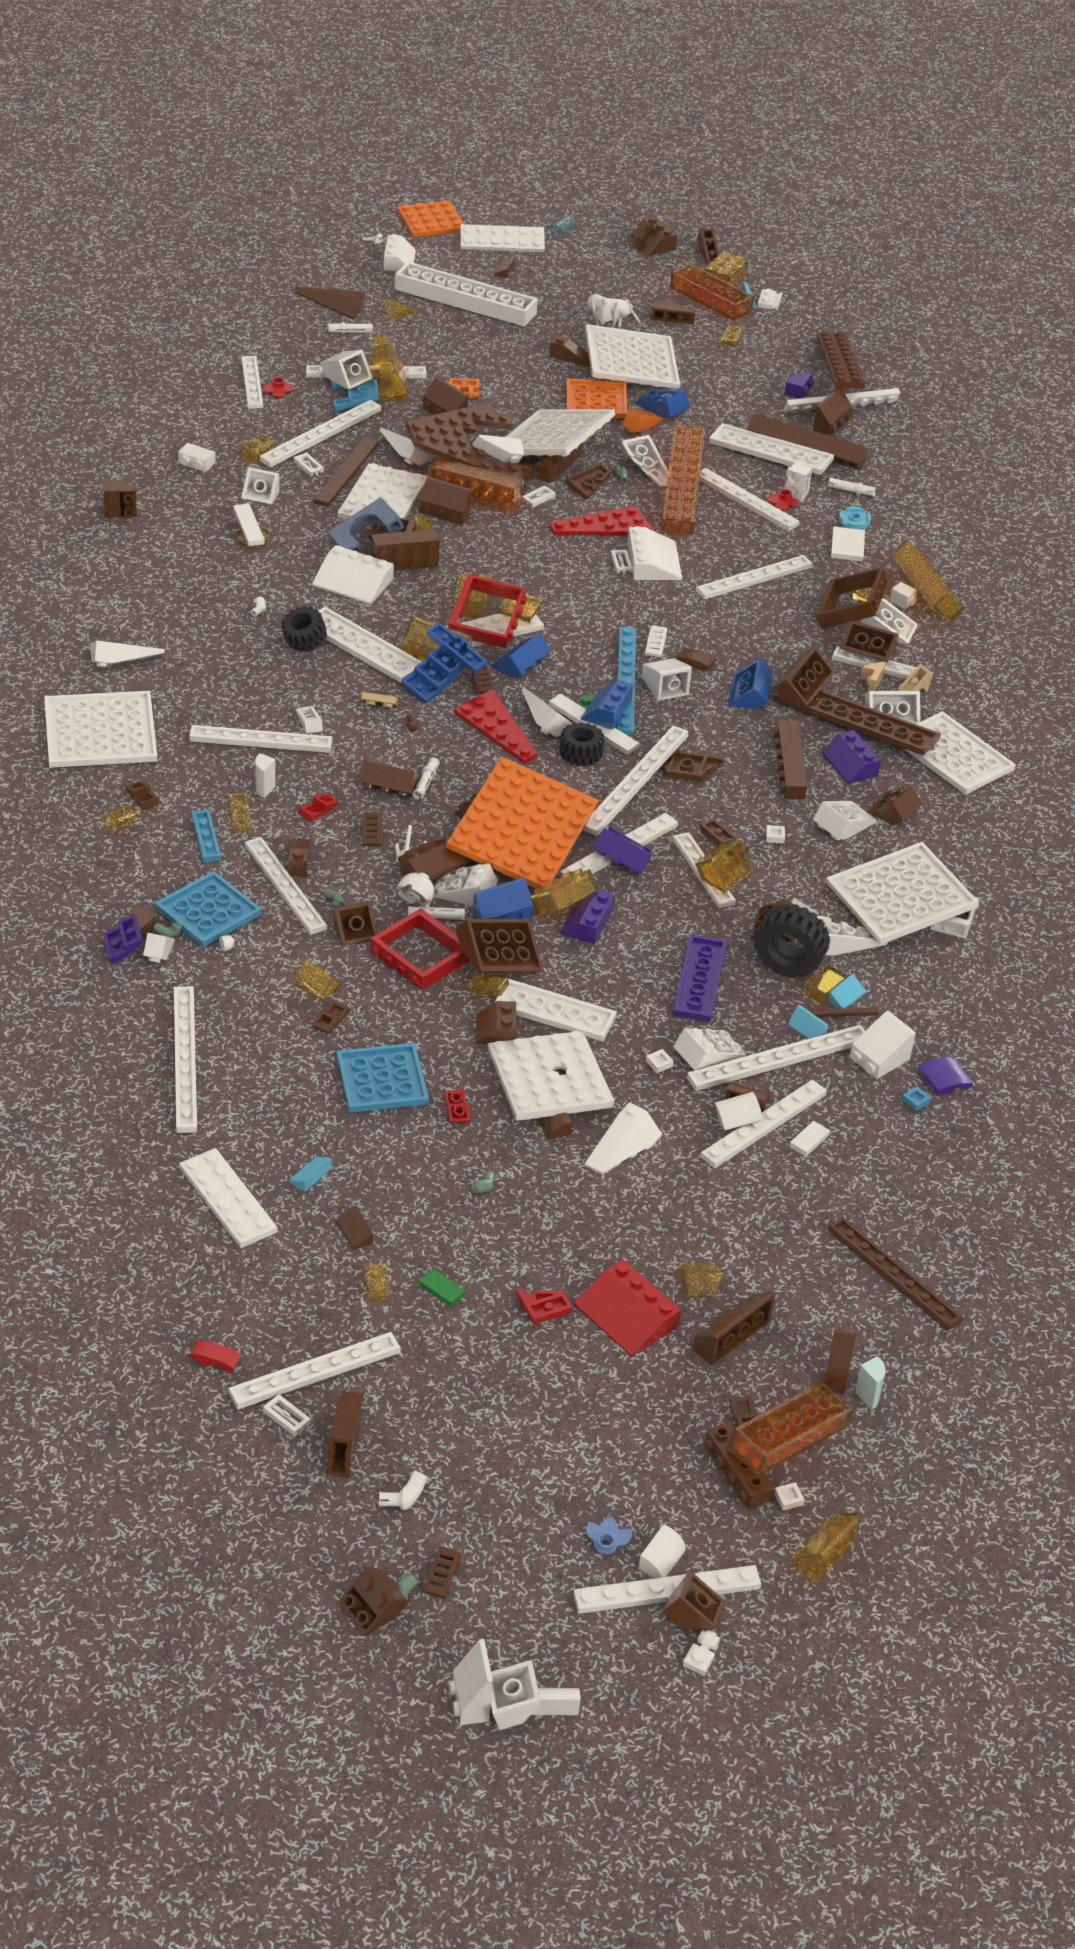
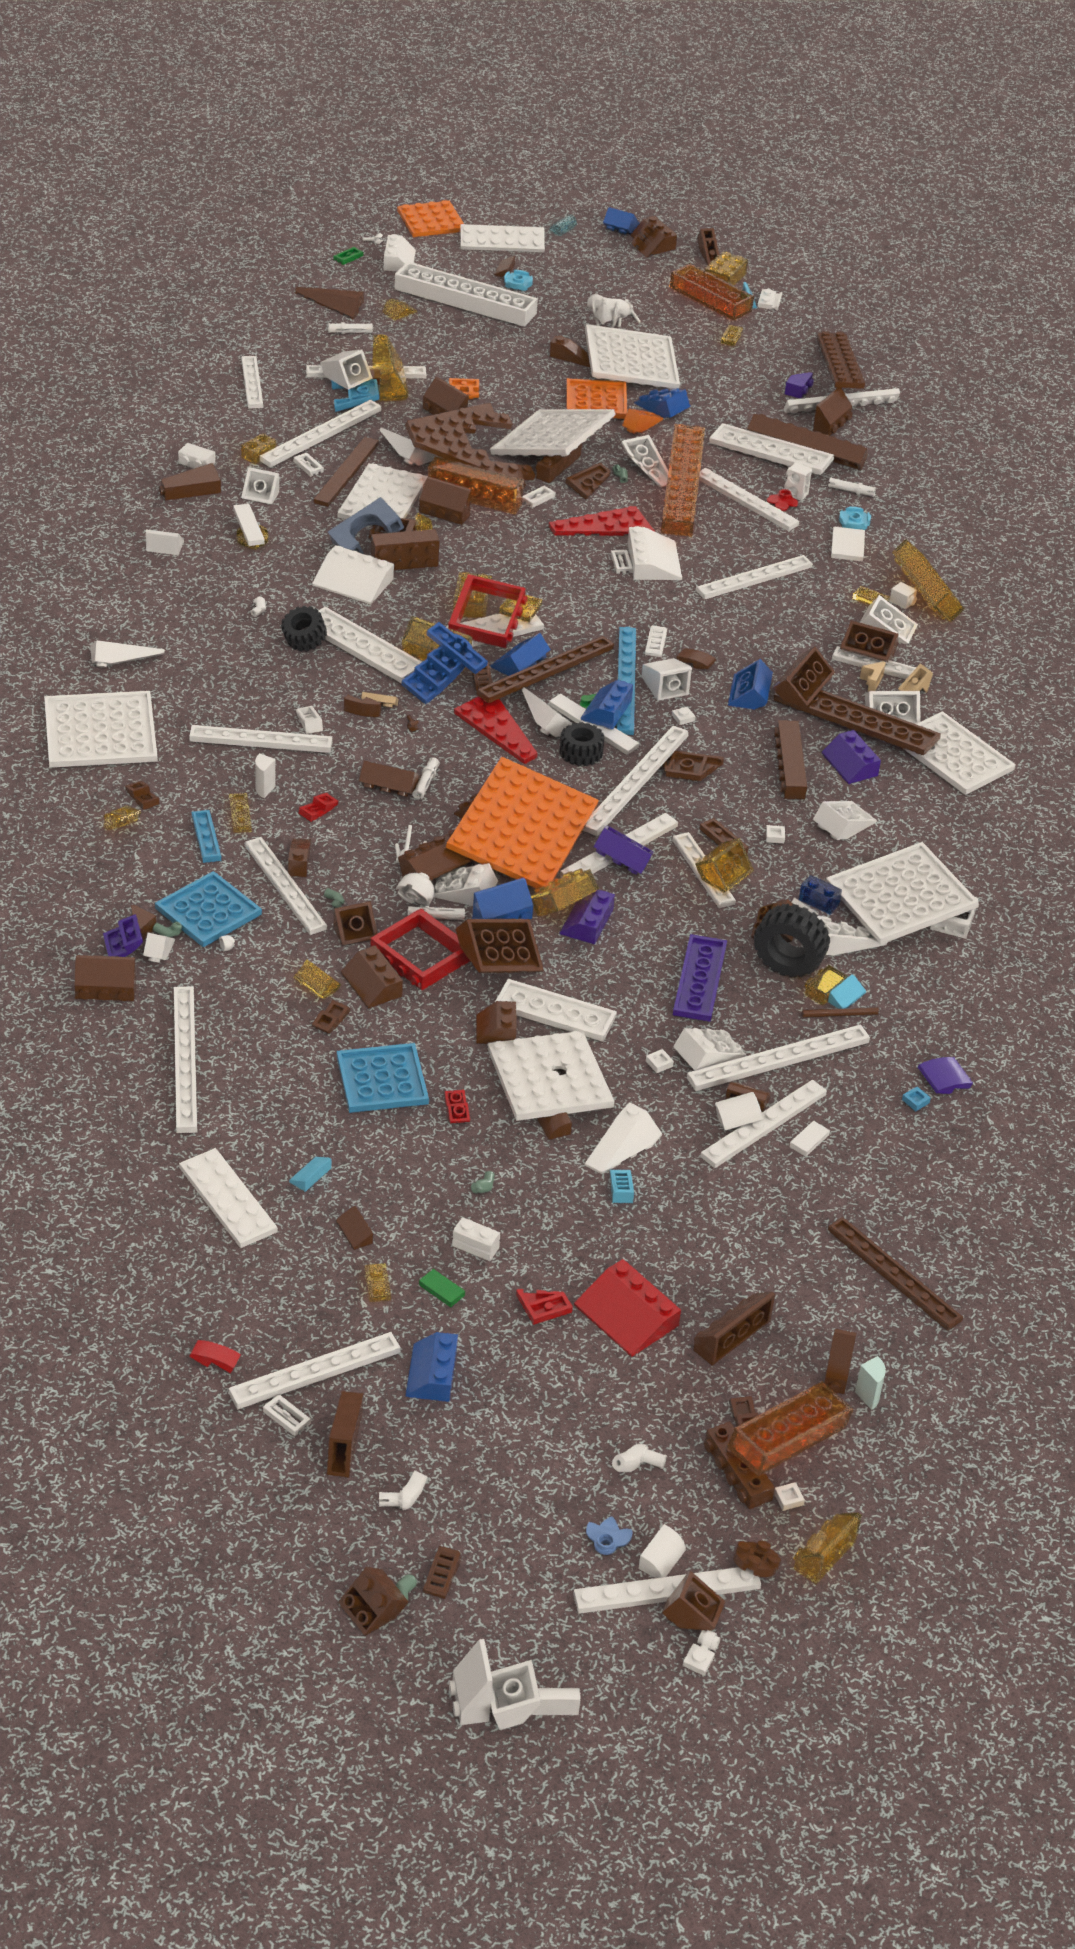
reddish brown slope [103,480,137,518] -> none
red plate [263,377,293,399] -> none
reddish brown slope [362,812,381,846] -> none
clear yellow plate [466,975,509,996] -> none
white slope [473,435,524,464] -> none
reddish brown slope [651,299,696,325] -> none
clear yellow slope [678,1262,723,1299] -> none
medium azure slope [789,1005,828,1039] -> none
reddish brown window [815,567,889,628] -> none
white slope [850,1011,916,1079] -> none
reddish brown slope [868,786,922,825] -> none
none -> reddish brown slope [74,955,136,1001]
none -> white slope [146,529,184,555]
none -> reddish brown slope [159,463,221,501]
none -> green tile [333,247,364,265]
none -> reddish brown slope [341,945,403,1009]
none -> reddish brown slope [344,695,381,717]
none -> blue slope [406,1332,458,1402]
none -> white brick [452,1217,500,1261]
none -> reddish brown plate [477,636,614,703]
none -> medium azure plate [504,270,533,291]
none -> blue slope [603,207,640,235]
none -> medium azure slope [610,1170,634,1203]
none -> white arm [612,1444,667,1472]
none -> white plate [672,707,695,725]
none -> reddish brown plate [733,1540,781,1577]
none -> clear blue brick [799,875,842,915]

